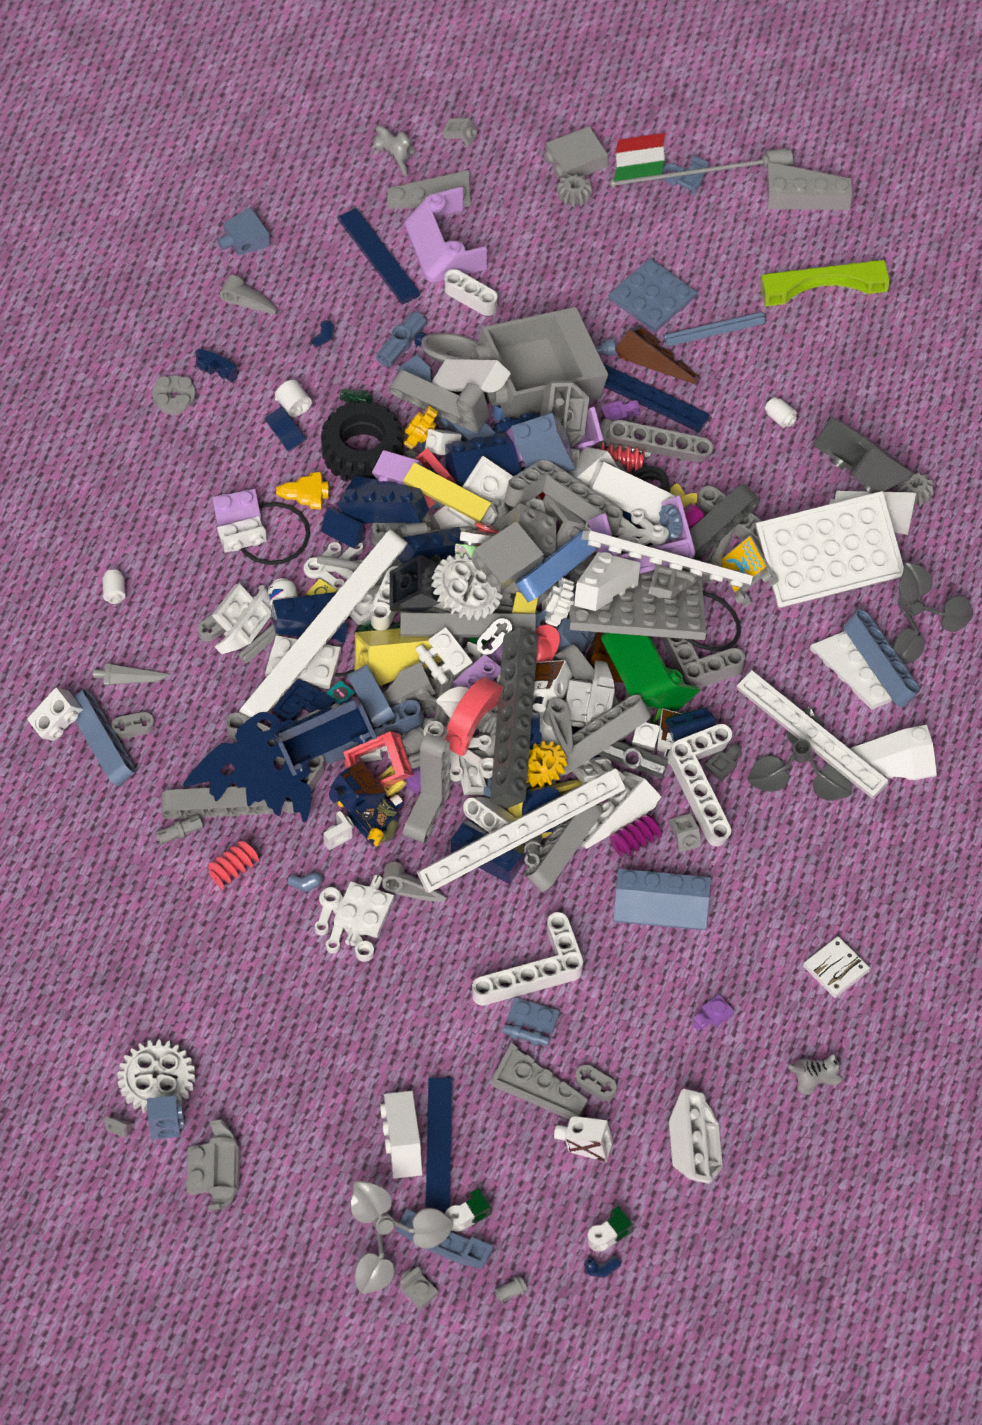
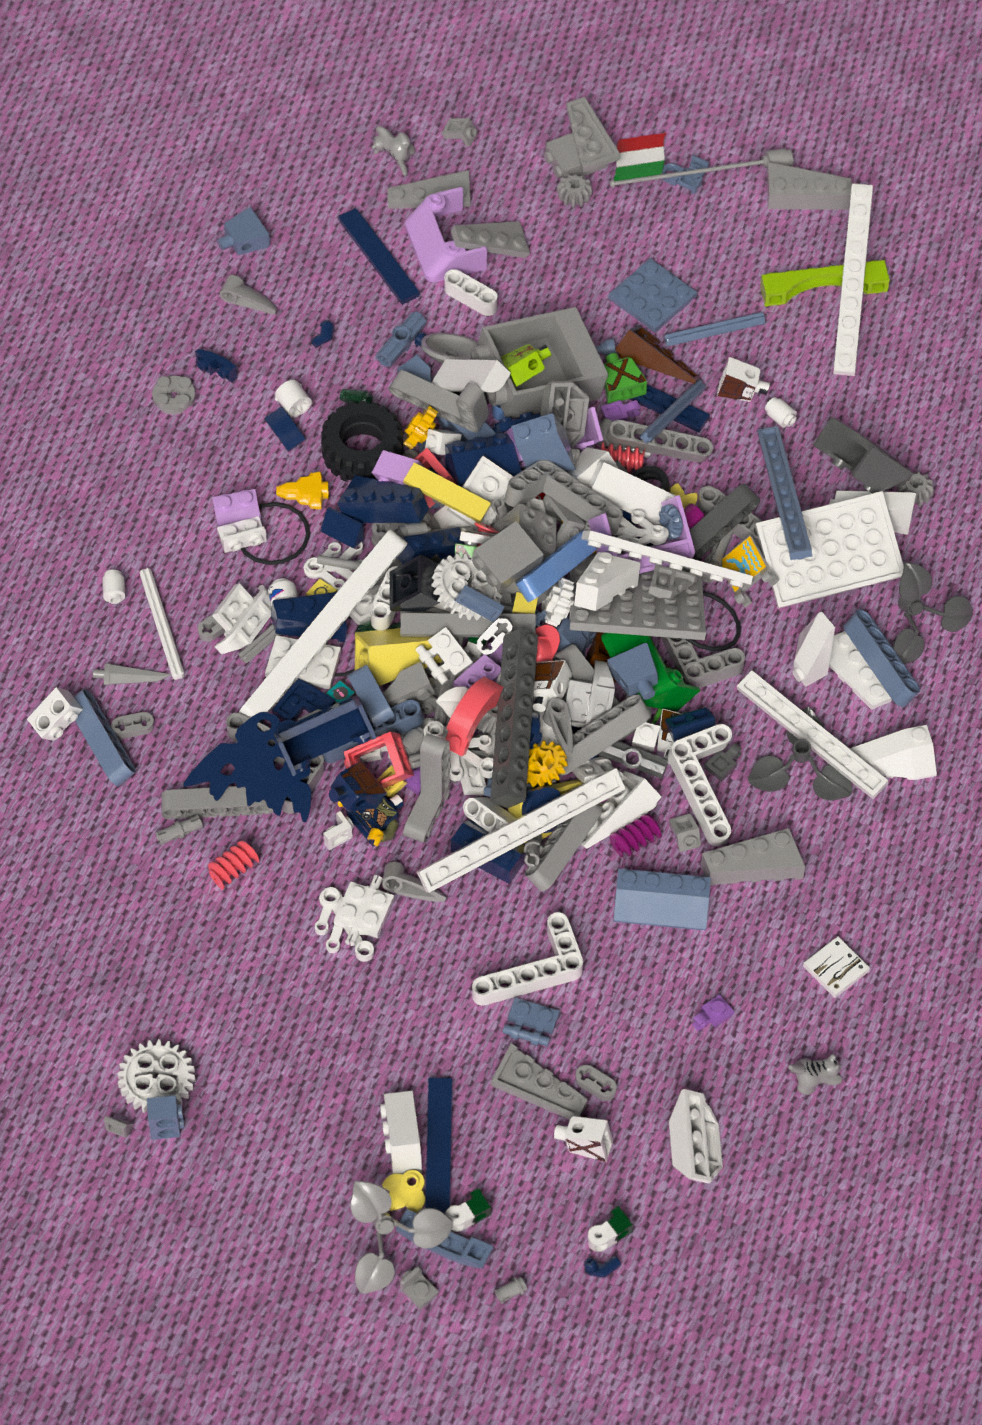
light grey plate [187,1119,240,1212] -> none
sand blue arm [287,872,323,892] -> none
none -> white axle [140,568,184,680]
none -> light yellow plate [382,1170,426,1213]
none -> light grey wing [451,221,530,258]
none -> sand blue tile [454,585,505,622]
none -> lime torso [501,344,552,387]
none -> light grey wing [566,97,620,173]
none -> bright green torso [603,353,647,404]
none -> sand blue torso [607,643,658,700]
none -> sand blue axle [640,380,706,444]
none -> light grey wedge [701,828,805,885]
none -> torso [717,357,770,402]
none -> sand blue plate [757,426,813,560]
none -> white wedge [792,612,835,687]
none -> white plate [834,184,873,376]

